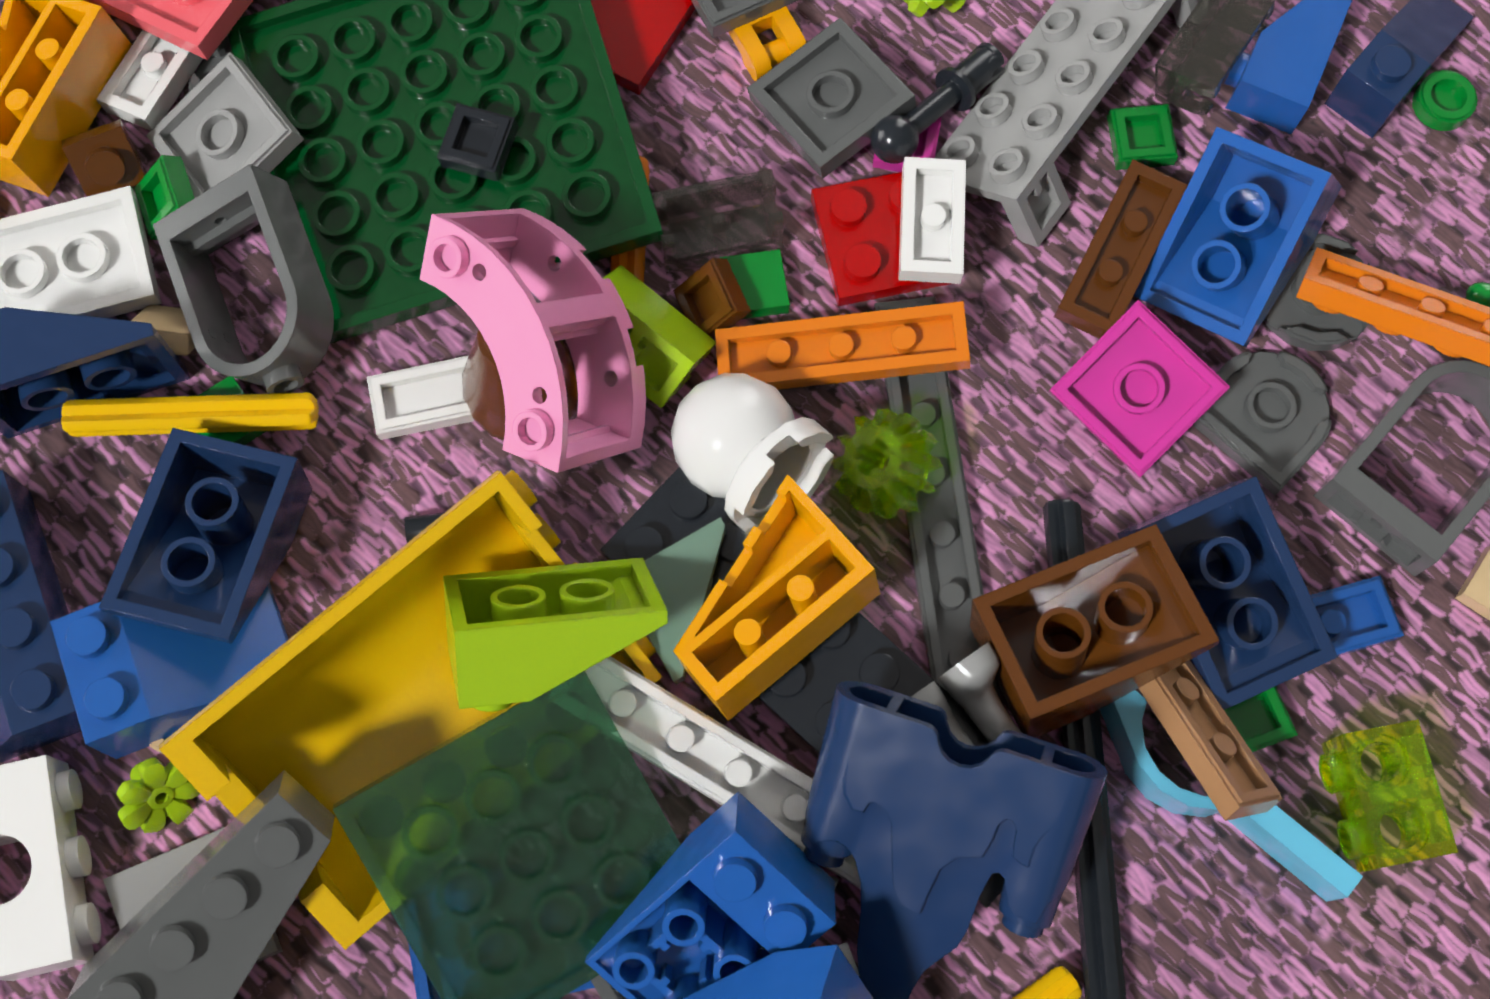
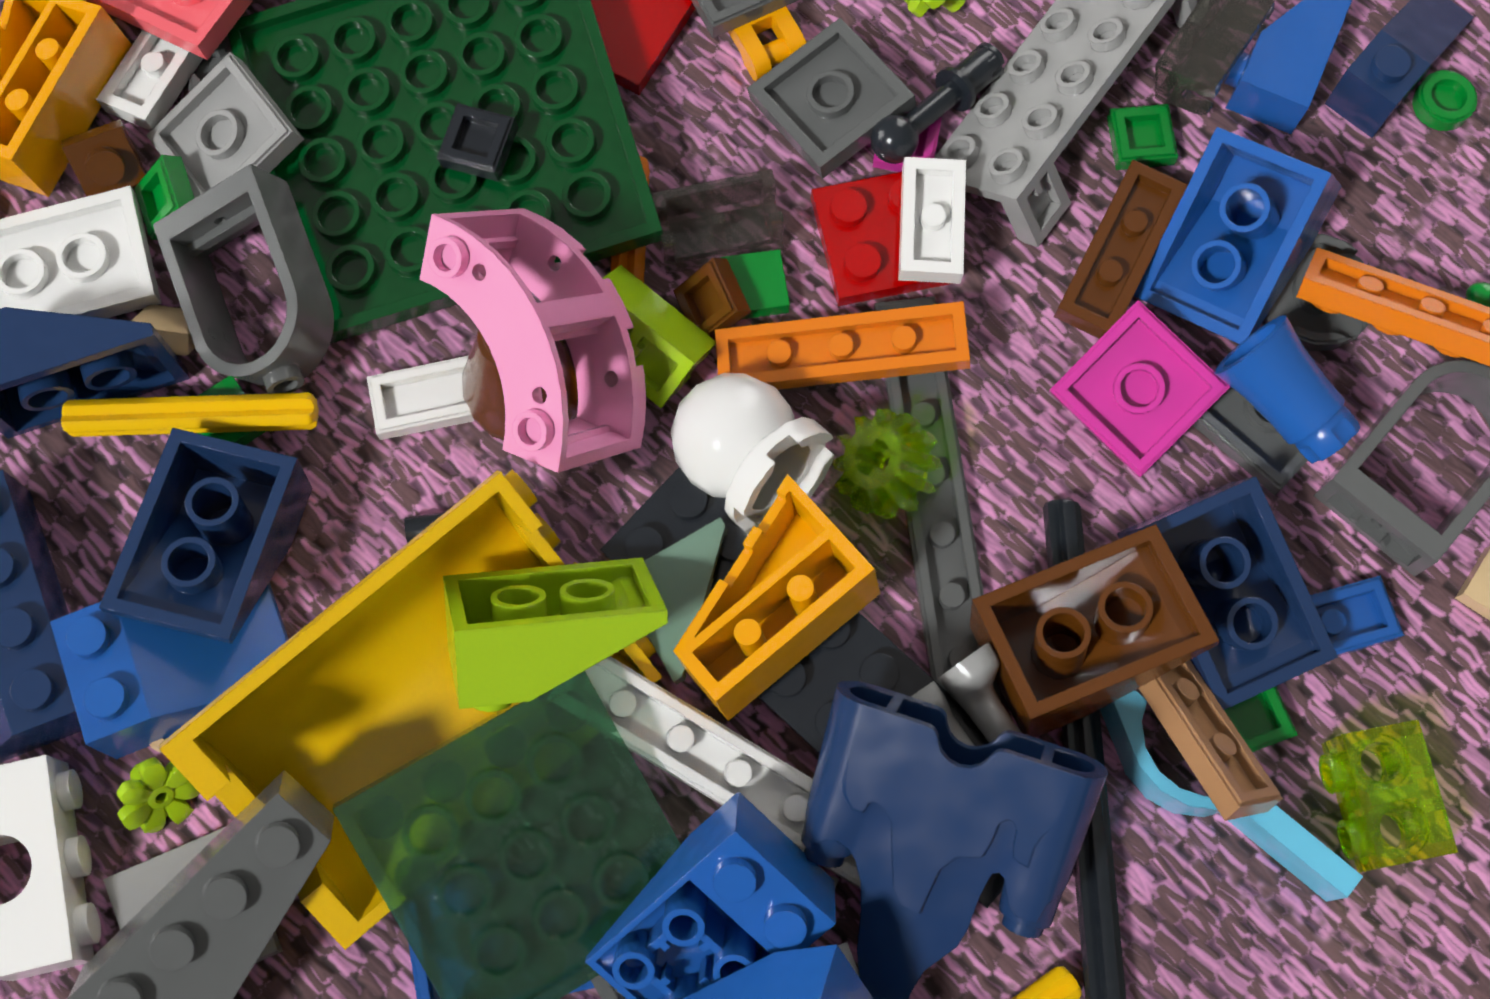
none -> blue plant [1214,315,1361,464]

